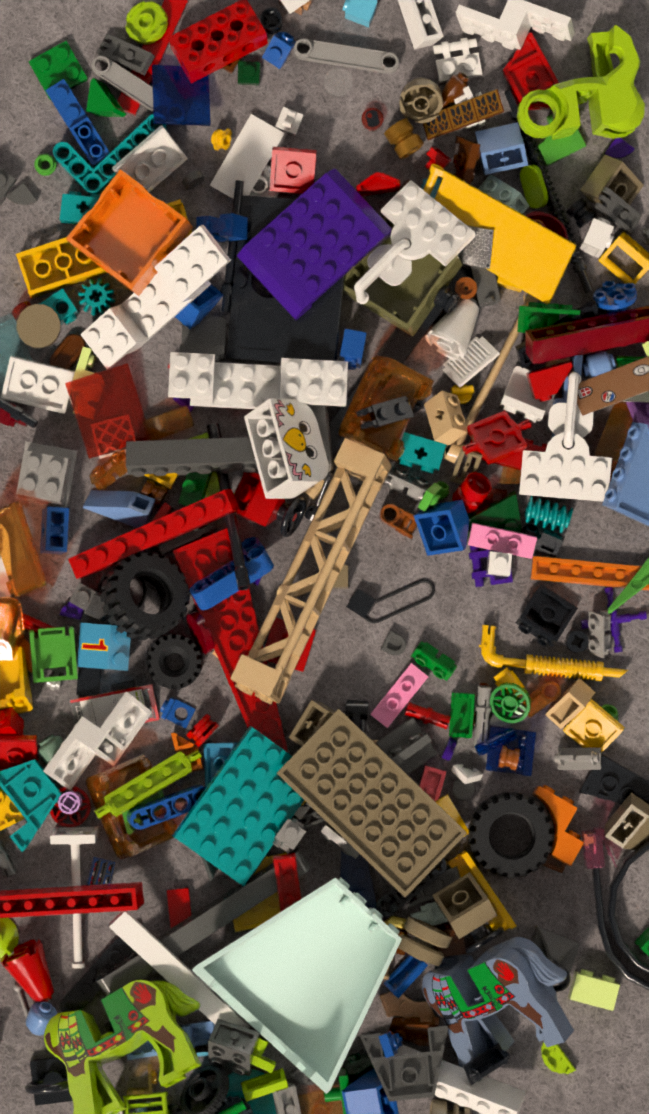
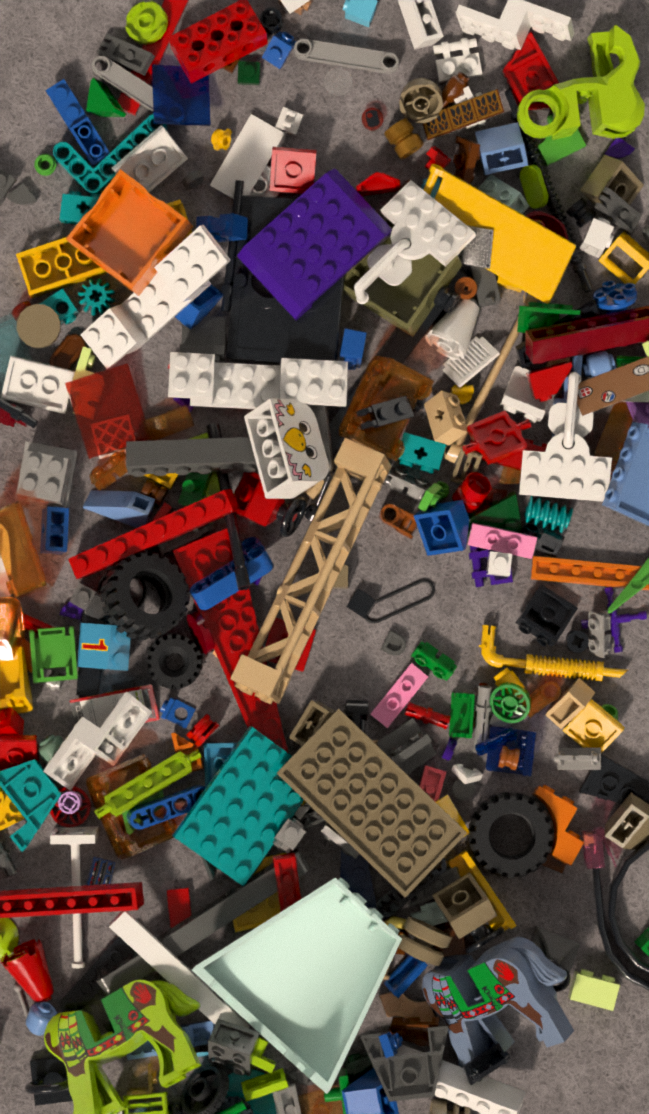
green plate [28,41,88,101] -> none
lime tile [541,1041,576,1074] -> none

